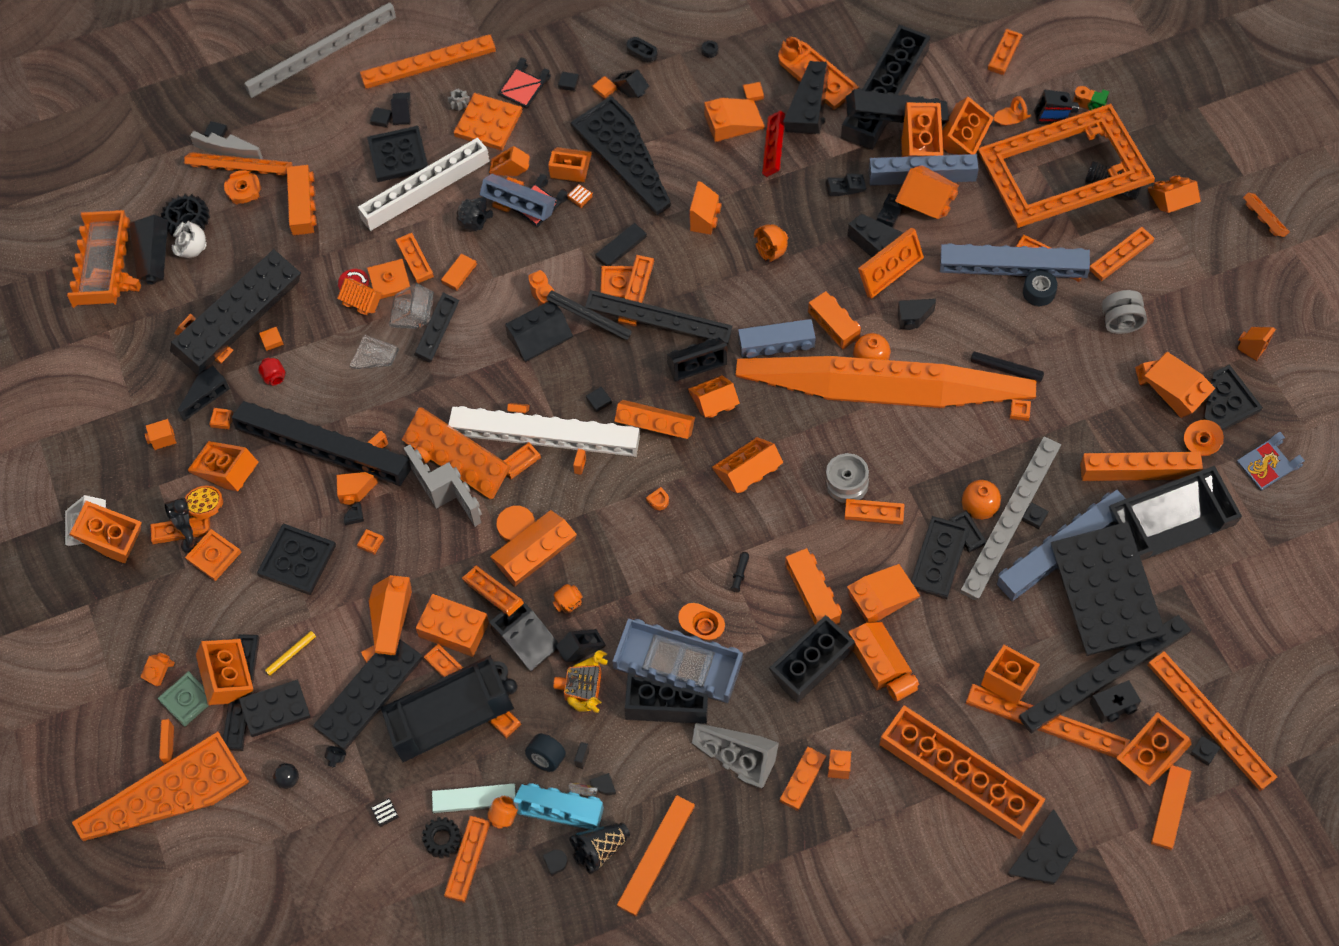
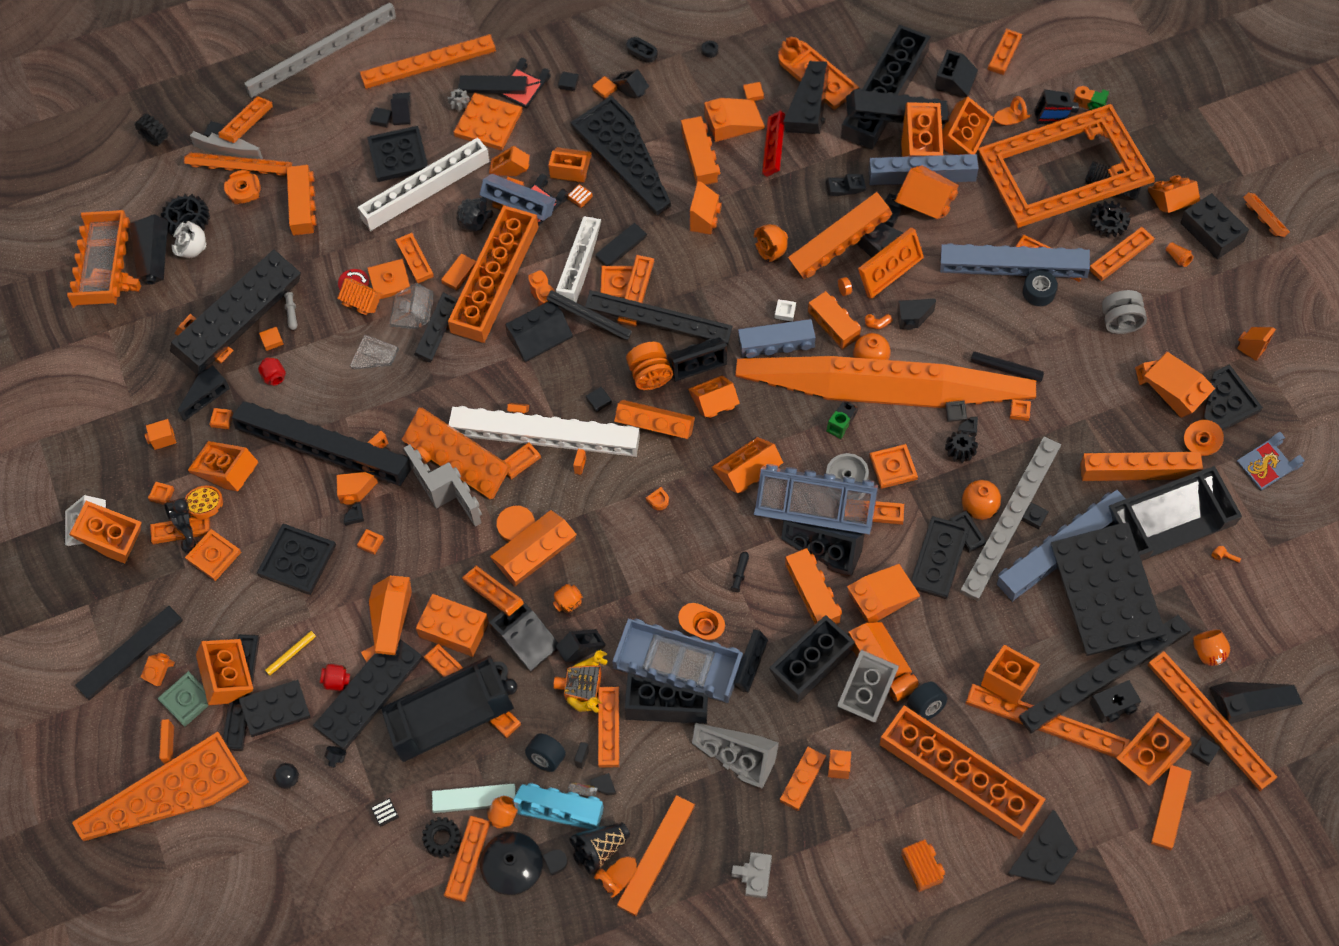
none -> black tile [75,606,183,701]
none -> black tyre [134,113,168,146]
none -> orange tile [148,482,175,505]
none -> orange tile [219,96,272,143]
none -> light grey piece [284,292,297,330]
none -> red head [320,664,350,691]
none -> orange brick [448,205,539,343]
none -> black tile [458,75,528,94]
none -> black dish [480,832,543,895]
none -> white slope [556,216,601,303]
none -> orange piece [594,857,637,898]
none -> orange plate [598,687,619,768]
none -> orange wheel [626,342,673,390]
none -> orange brick [681,116,720,185]
none -> light grey hinge [732,852,772,899]
none -> black tile [734,629,768,693]
none -> window [754,464,878,534]
none -> white plate [775,299,796,322]
none -> black wedge [781,520,864,576]
none -> orange brick [788,192,892,279]
none -> green leg [826,400,858,439]
none -> light grey slope [837,650,899,723]
none -> orange tile [838,277,852,296]
none -> orange arm [865,314,893,329]
none -> orange plate [869,444,918,489]
none -> orange brick [901,840,945,892]
none -> black wheel [907,681,947,720]
none -> black slope [934,50,978,98]
none -> black tile [945,400,967,422]
none -> black gear [945,430,978,463]
none -> black tile [957,417,978,436]
none -> black gear [1090,201,1130,238]
none -> orange cone [1166,242,1194,267]
none -> black brick [1180,193,1249,259]
none -> orange helmet [1193,629,1230,666]
none -> black wedge [1210,682,1303,724]
none -> orange hand [1211,546,1241,563]

